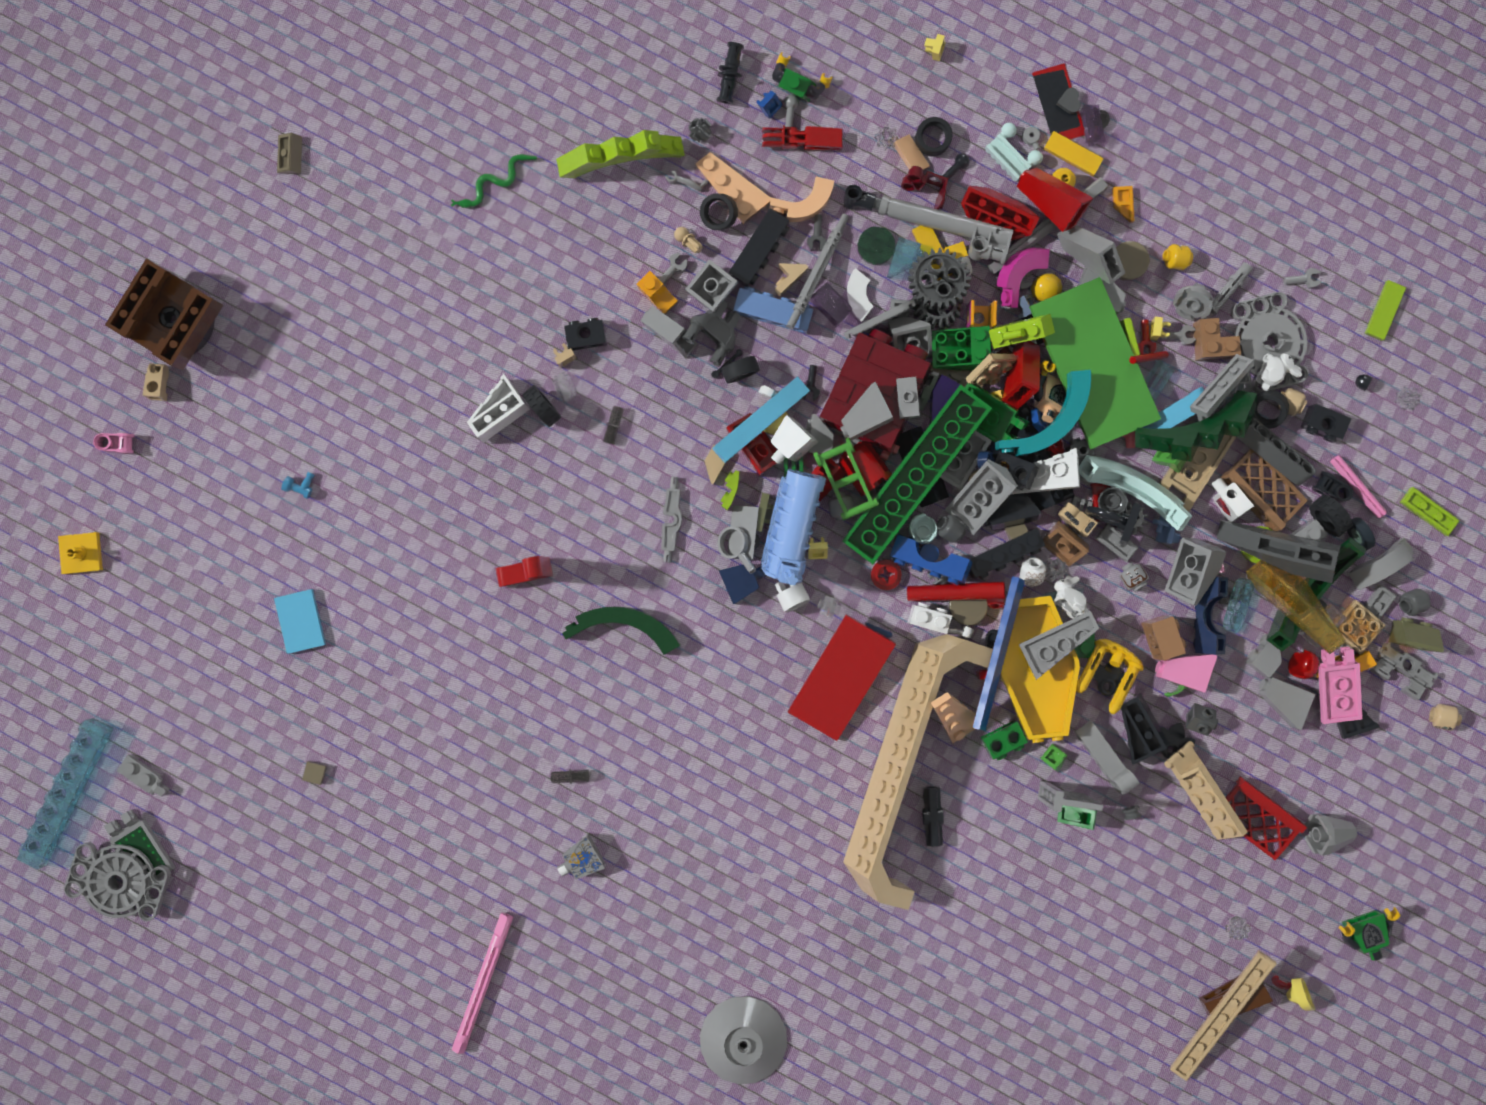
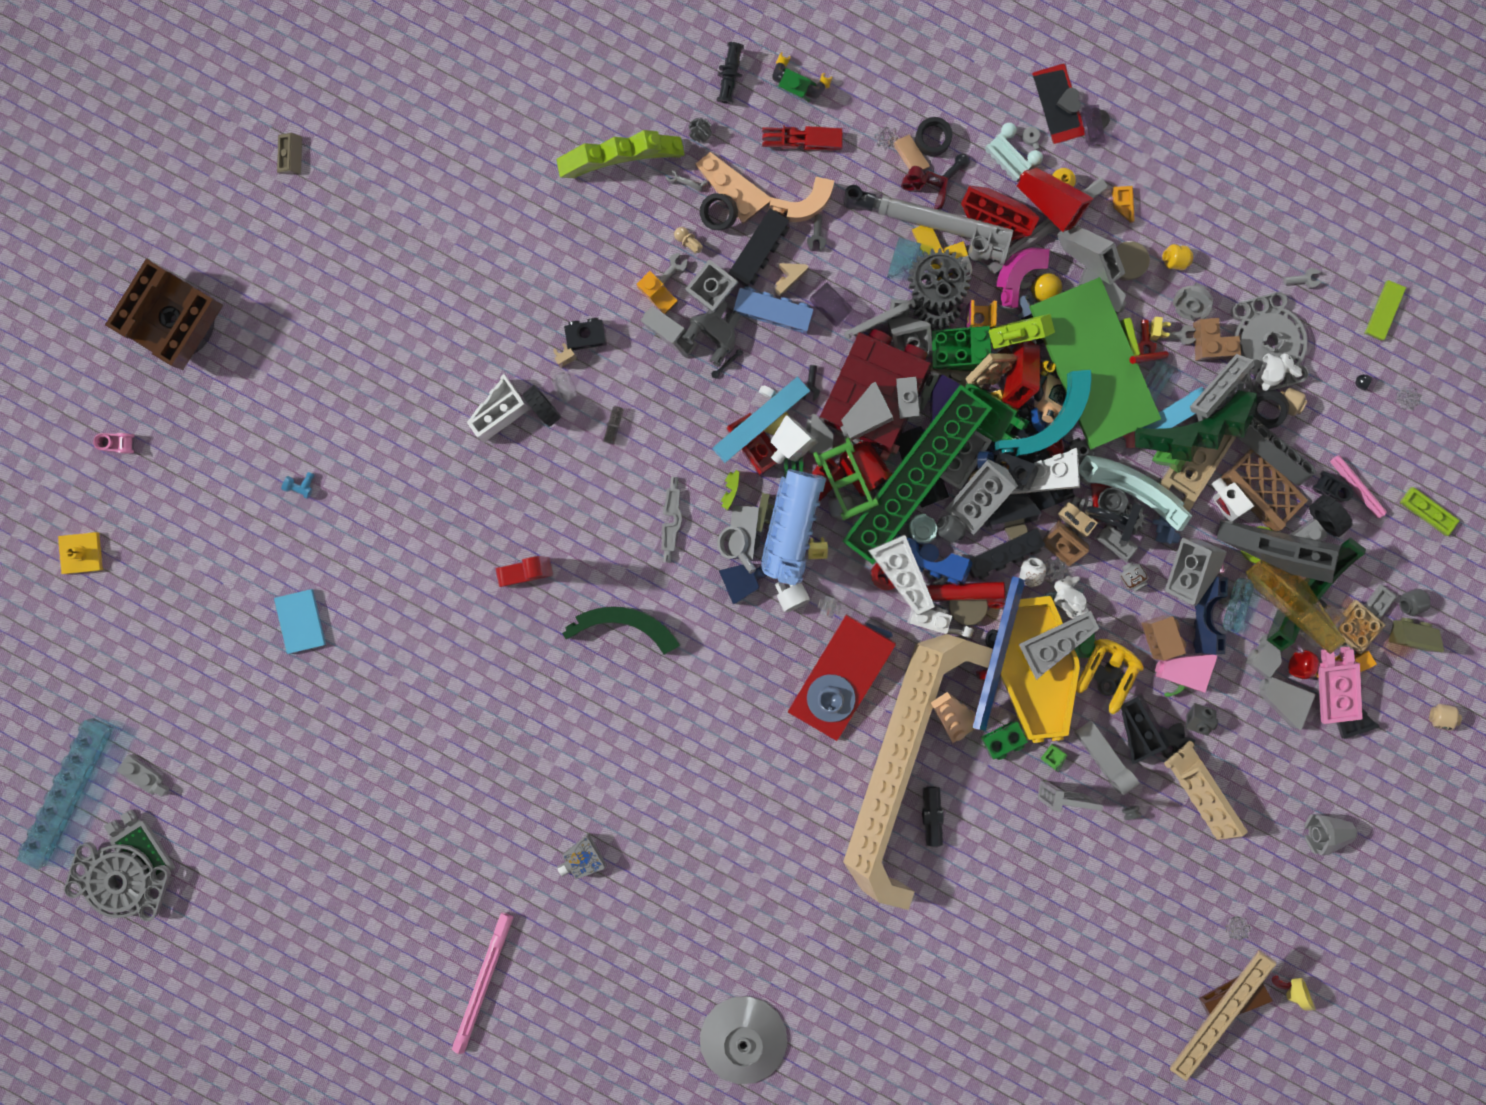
tan leg [143,363,169,401] -> none
dark tan tile [302,761,327,785] -> none
green animal [451,154,537,208] -> none
clear smoke axle [551,769,589,784] -> none
tan tile [705,445,725,485] -> none
black tyre [721,356,760,383] -> none
blue tile [757,91,782,119] -> none
light grey bar [784,94,799,127] -> none
light grey axle [786,214,849,329] -> none
white tile [847,268,874,322] -> none
clear green tile [857,226,895,265] -> none
light yellow tile [924,34,946,61] -> none
yellow tile [1043,131,1104,176] -> none
slope [1057,805,1097,830] -> none
light grey pin [1211,262,1253,315] -> none
red fence [1225,776,1307,861] -> none
black brick [1300,404,1352,443] -> none
torso [1339,907,1400,960] -> none
black bush [1347,517,1376,551] -> none
light grey arch [1349,538,1414,590] -> none
light grey piece [1370,642,1438,700] -> none
none -> sand blue piece [807,674,855,722]
none -> white wing [868,535,935,615]

